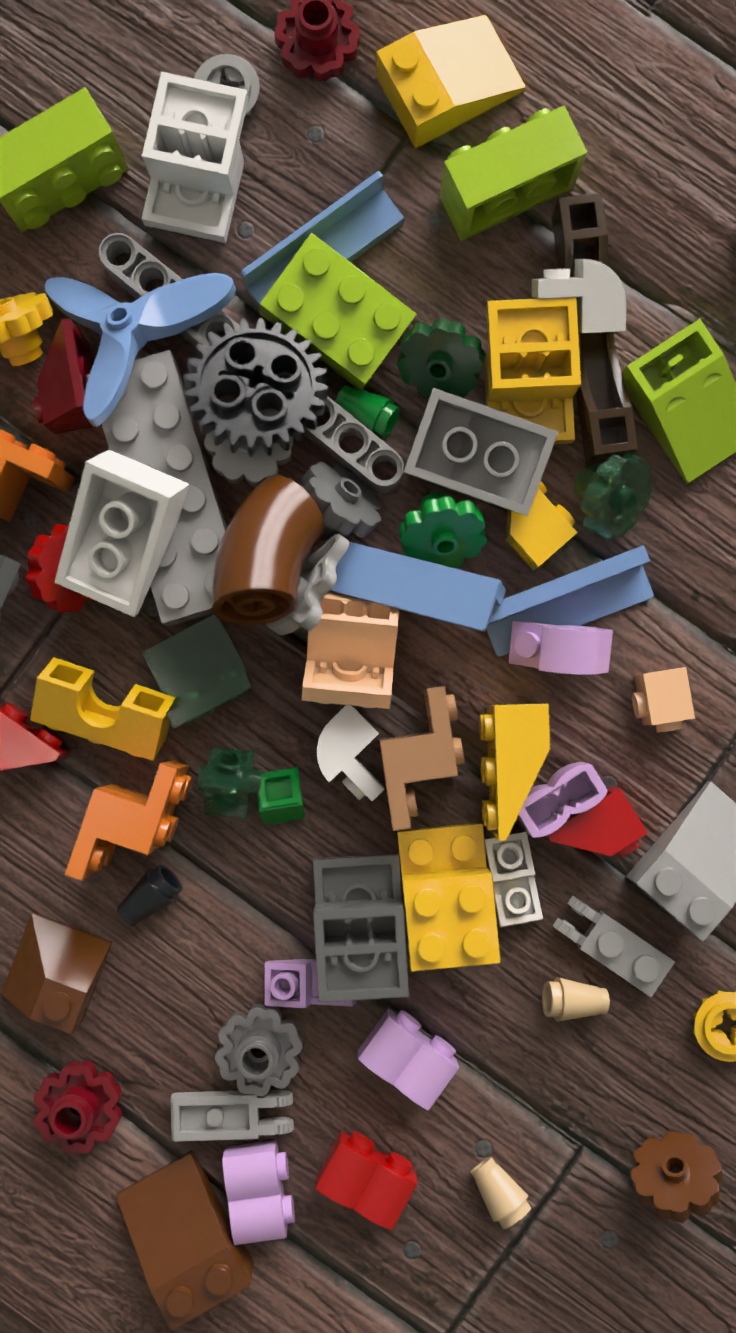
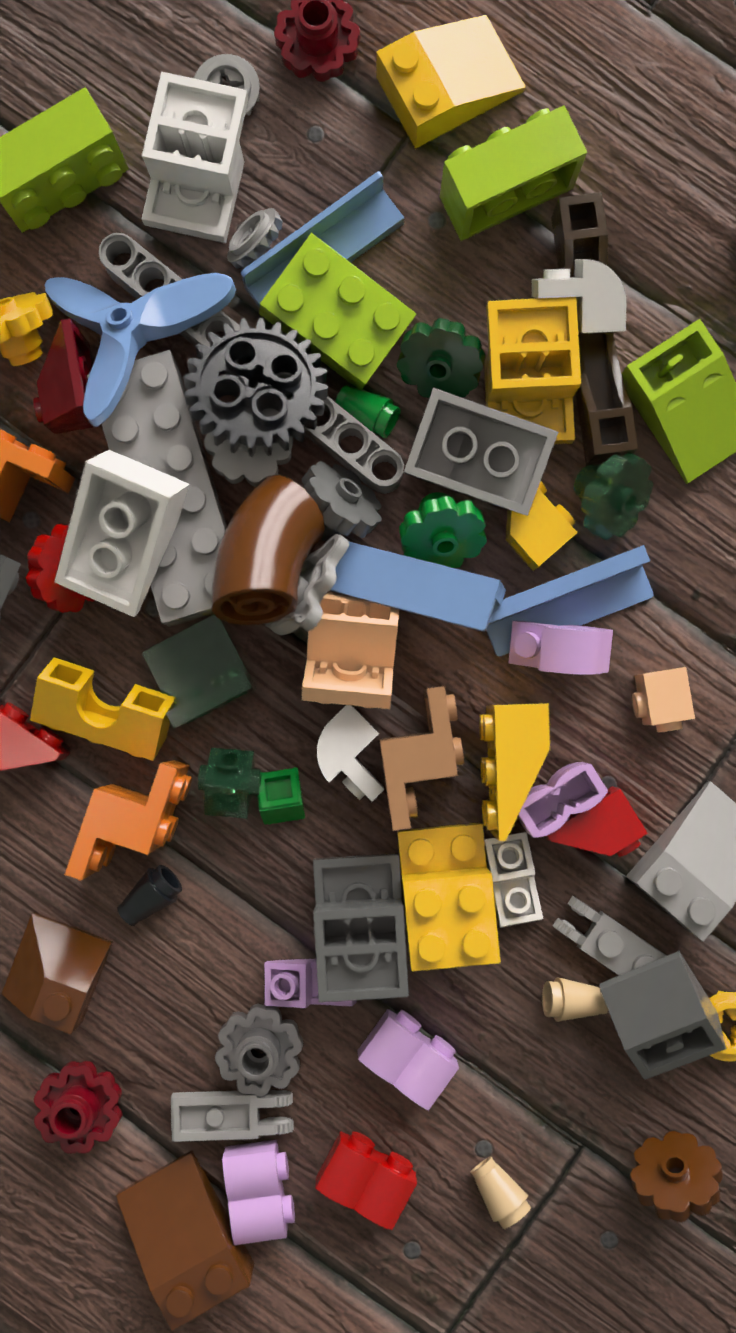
none -> light grey gear [227,208,283,269]
none -> dark grey slope [599,951,727,1080]

